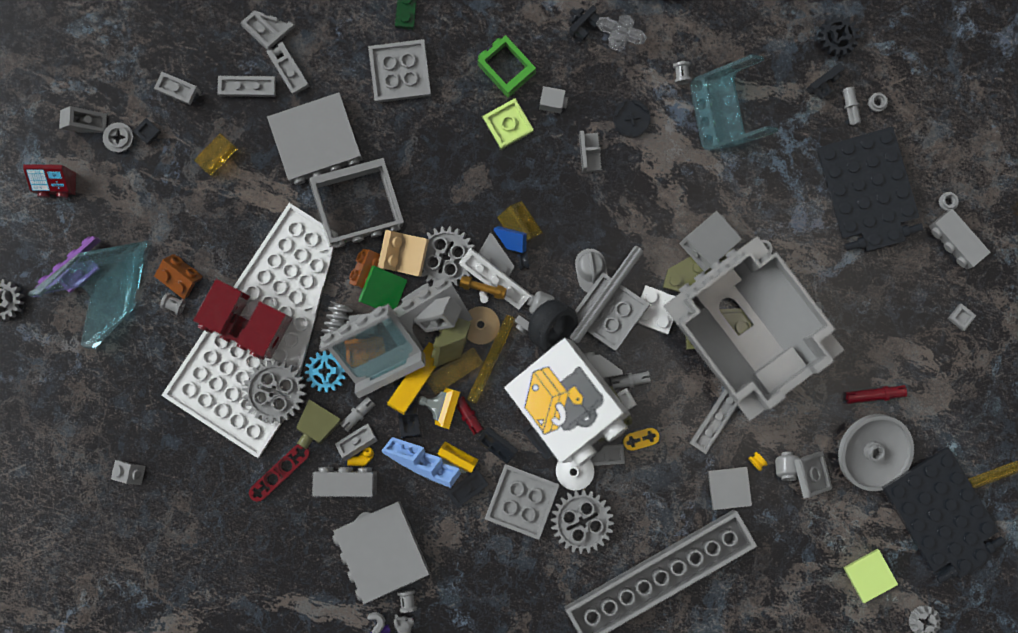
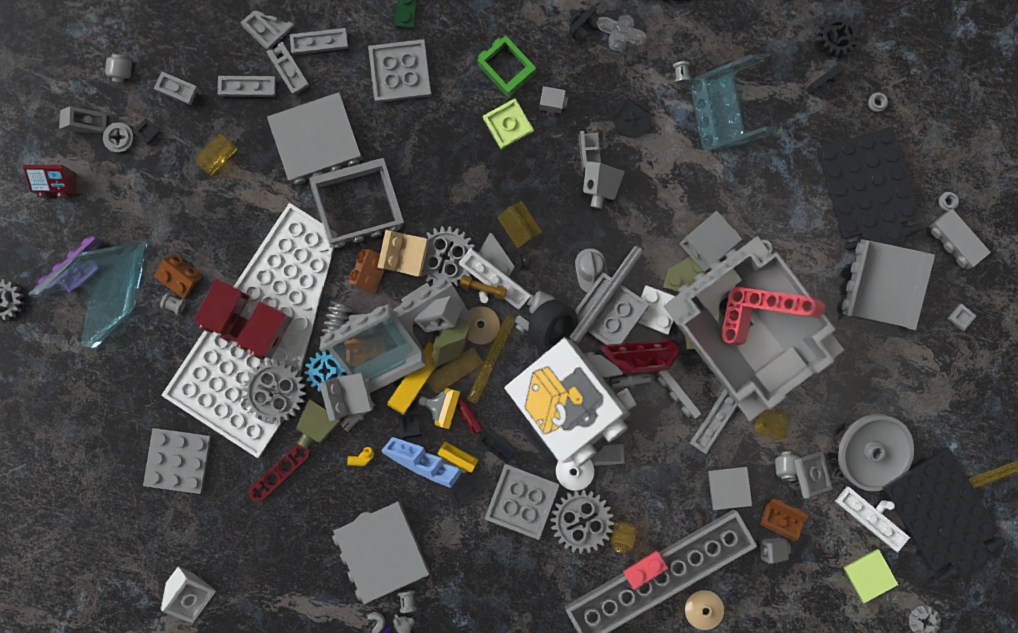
light grey bracket [111,460,145,485] -> none
light grey brick [312,467,377,497] -> none
light grey plate [335,423,378,461] -> none
green tile [358,266,407,310] -> none
blue tile [494,226,527,253] -> none
yellow beam [623,428,659,451] -> none
yellow bush [749,452,768,471] -> none
light grey axle [842,87,861,126] -> none
dark red pin [846,385,907,404] -> none
none -> light grey head [105,54,132,82]
none -> light grey plate [143,428,212,494]
none -> white slope [161,567,216,624]
none -> light grey plate [289,28,348,55]
none -> light grey bracket [319,372,373,421]
none -> light grey torso [583,161,624,209]
none -> dark red wedge [601,339,679,374]
none -> clear yellow brick [609,520,637,553]
none -> coral plate [623,551,668,589]
none -> light grey plate [657,370,701,419]
none -> tan dish [685,590,724,630]
none -> coral beam [722,287,824,345]
none -> clear yellow plate [755,406,790,440]
none -> light grey slope [759,538,791,564]
none -> dark orange bracket [760,499,809,542]
none -> white plate [835,486,910,552]
none -> light grey panel [842,239,935,330]

